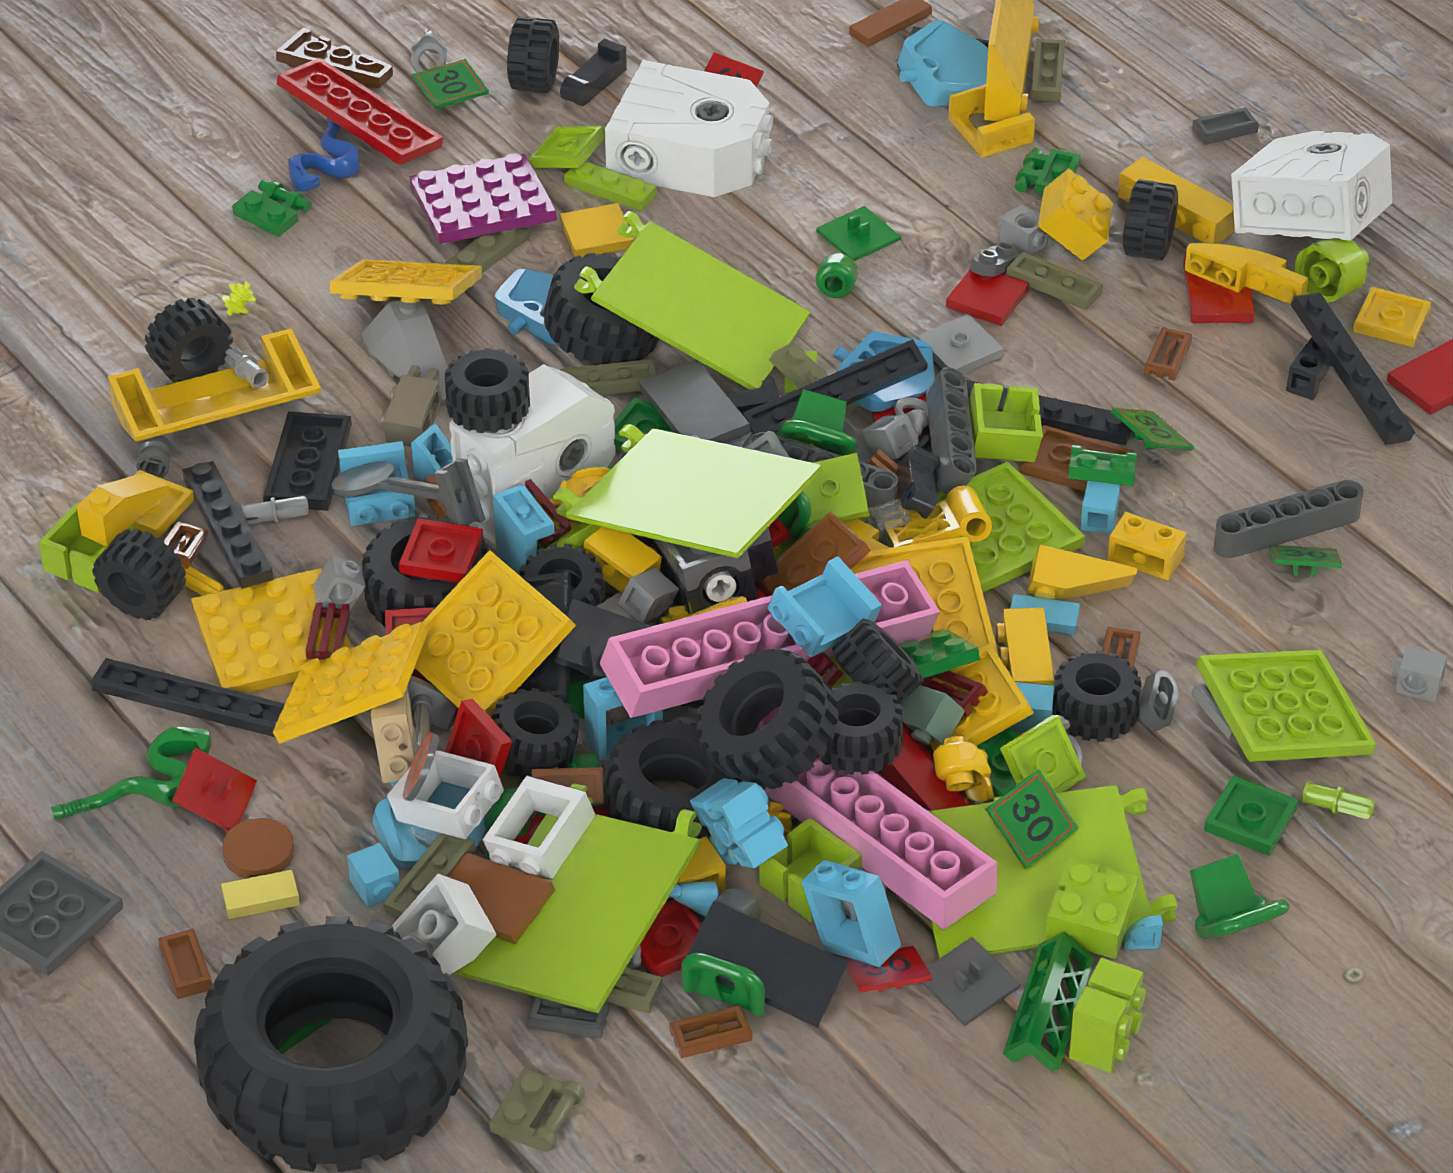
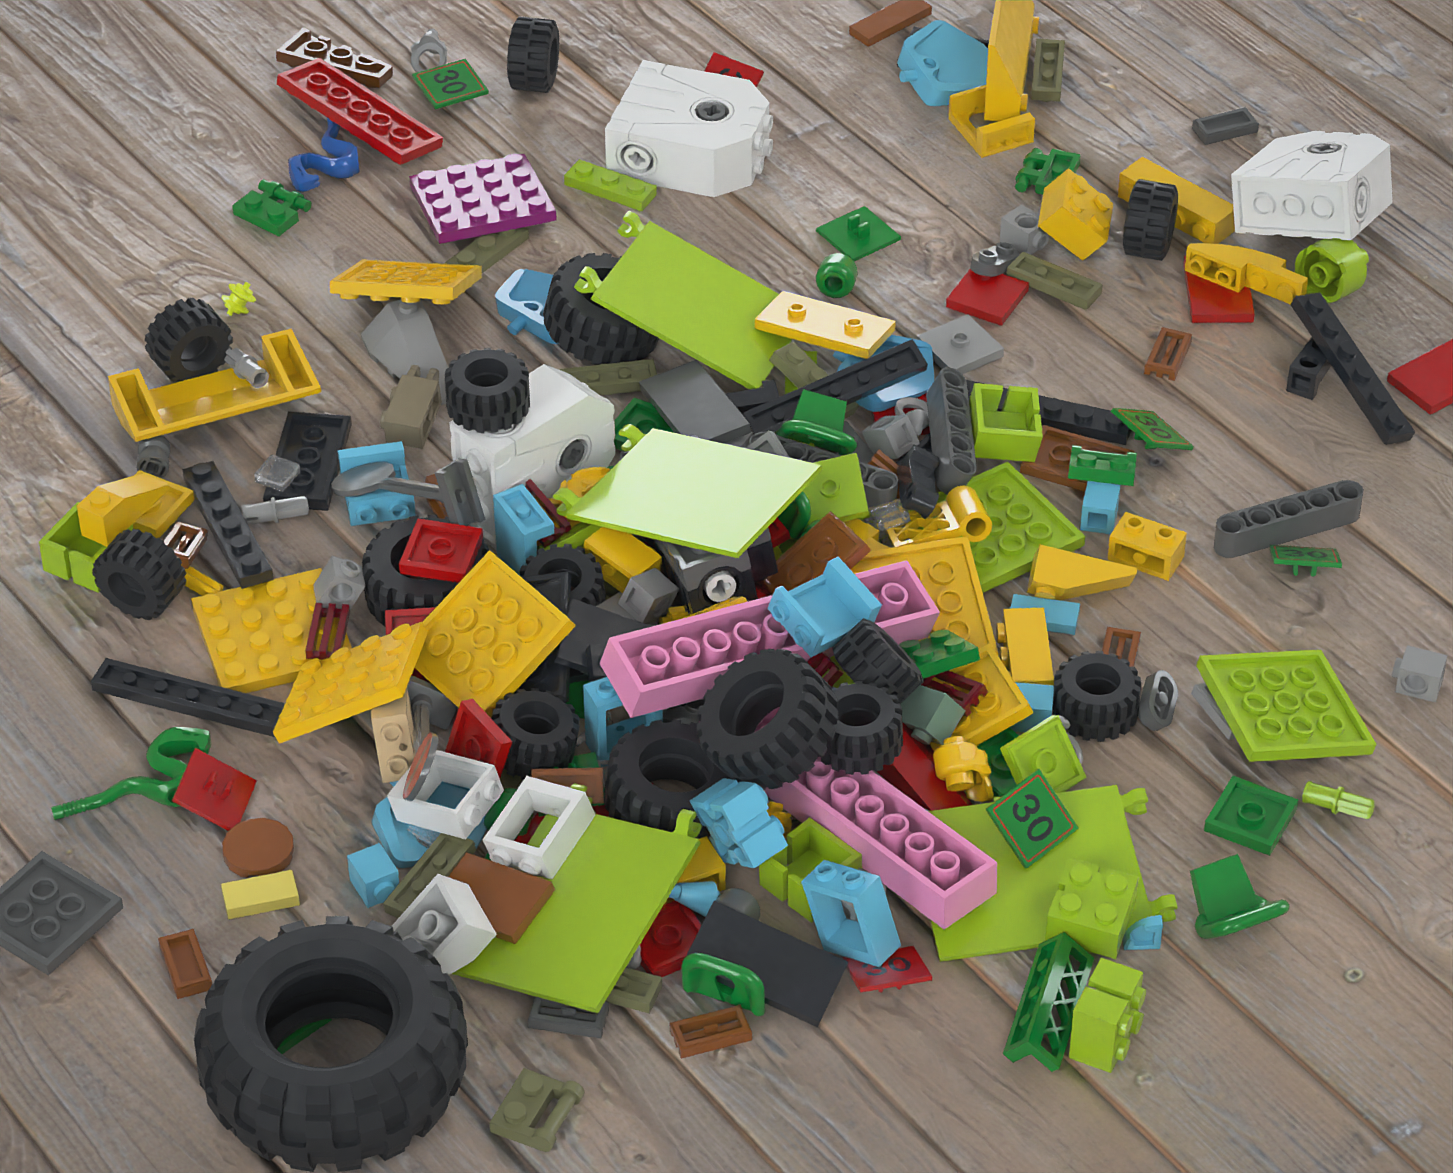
medium azure slope [411,424,453,482] -> none
lime tile [528,126,605,168] -> none
black leg [560,38,627,106] -> none
yellow tile [560,203,634,257] -> none
dark grey piece [921,937,1021,1026] -> none
yellow tile [1353,287,1431,347] -> none
none -> clear tile [254,454,300,492]
none -> plate [755,291,896,359]

